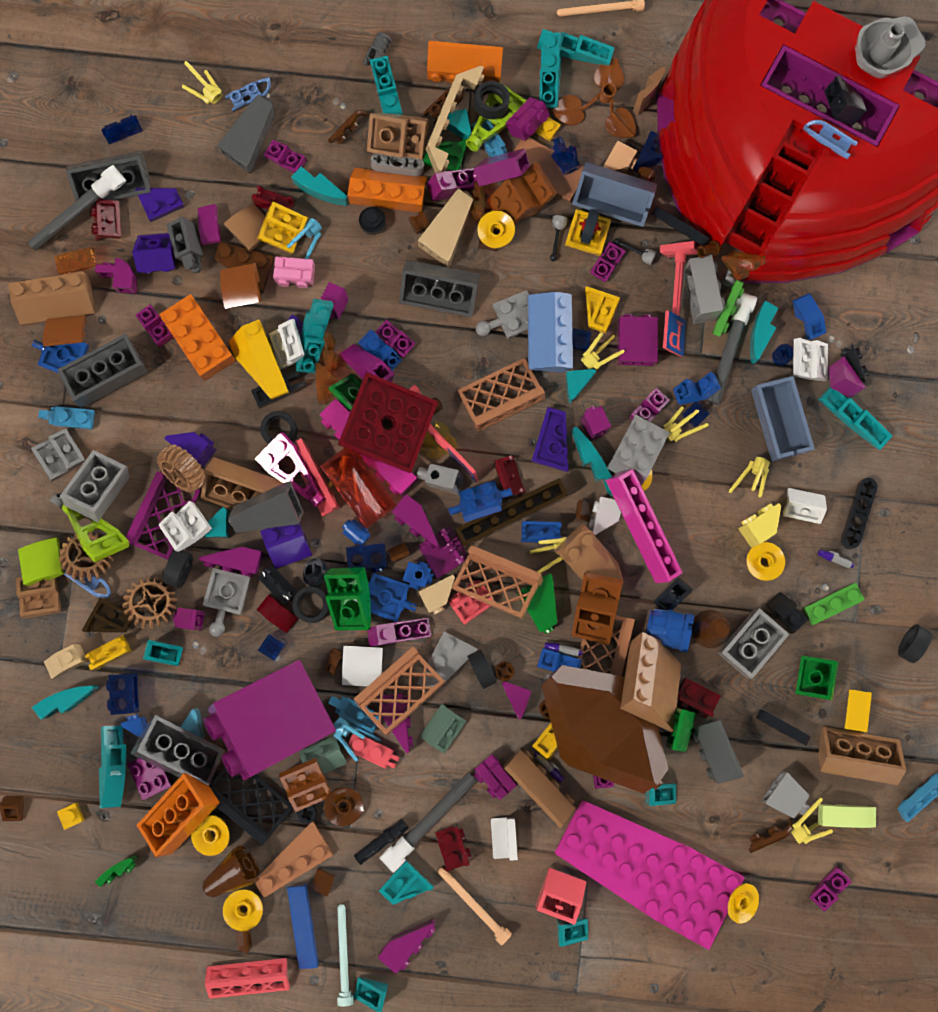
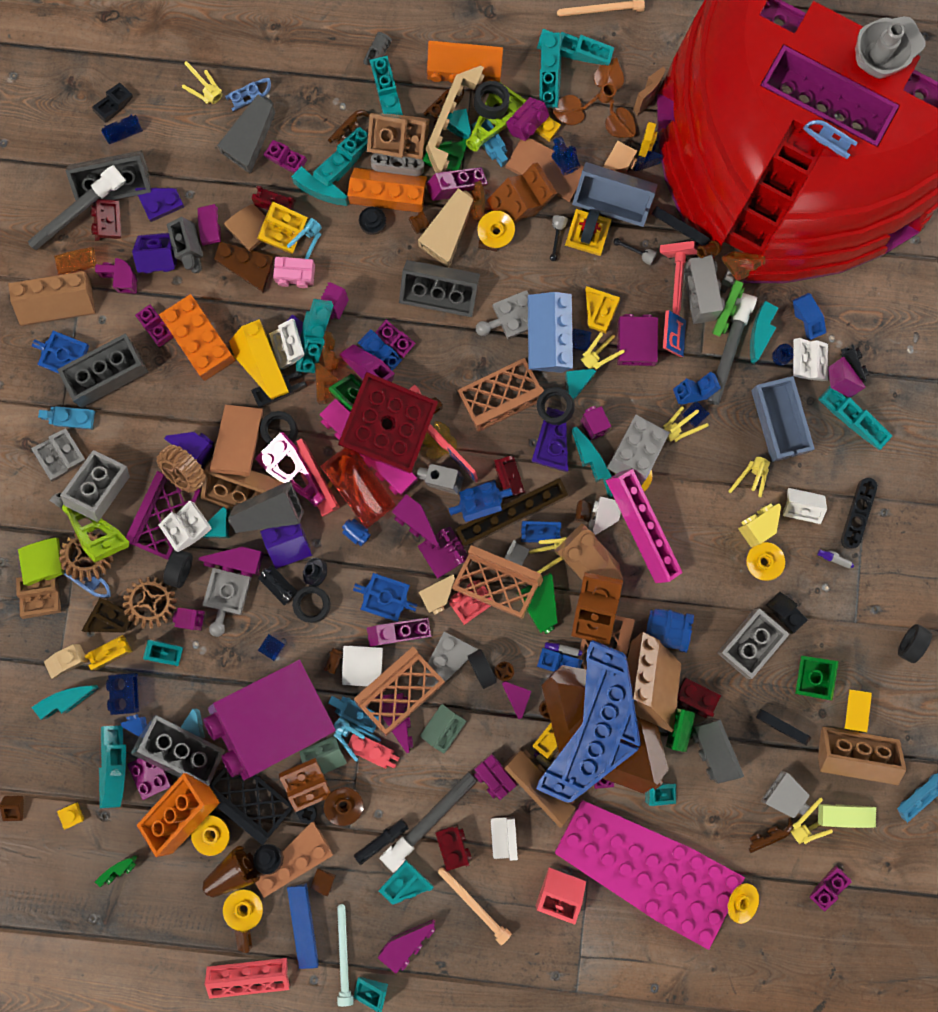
dark orange slope [43,315,87,346] -> none
dark orange slope [220,263,262,308] -> none
dark red slope [256,594,299,633] -> none
green slope [324,567,371,631] -> none
clear blue brick [346,543,388,573] -> none
reddish brown slope [388,543,410,563] -> none
blue brick [403,561,434,590] -> none
magenta brick [473,148,530,186] -> none
teal slope [557,918,588,947] -> none
magenta slope [590,242,626,283] -> none
magenta slope [629,388,670,422] -> none
reddish brown wheel [636,167,656,182] -> none
black slope [653,577,693,610] -> none
reddish brown cone [691,610,730,648] -> none
bright green plate [803,583,865,625] -> none
black slope [824,76,867,125] -> none
none -> black slope [92,82,133,123]
none -> nougat tile [210,405,264,476]
none -> black plate [253,844,284,875]
none -> teal slope [313,127,368,187]
none -> light grey panel [504,540,529,566]
none -> blue wing [536,640,640,802]
none -> black tyre [537,387,575,425]
none -> yellow wing [639,121,658,157]

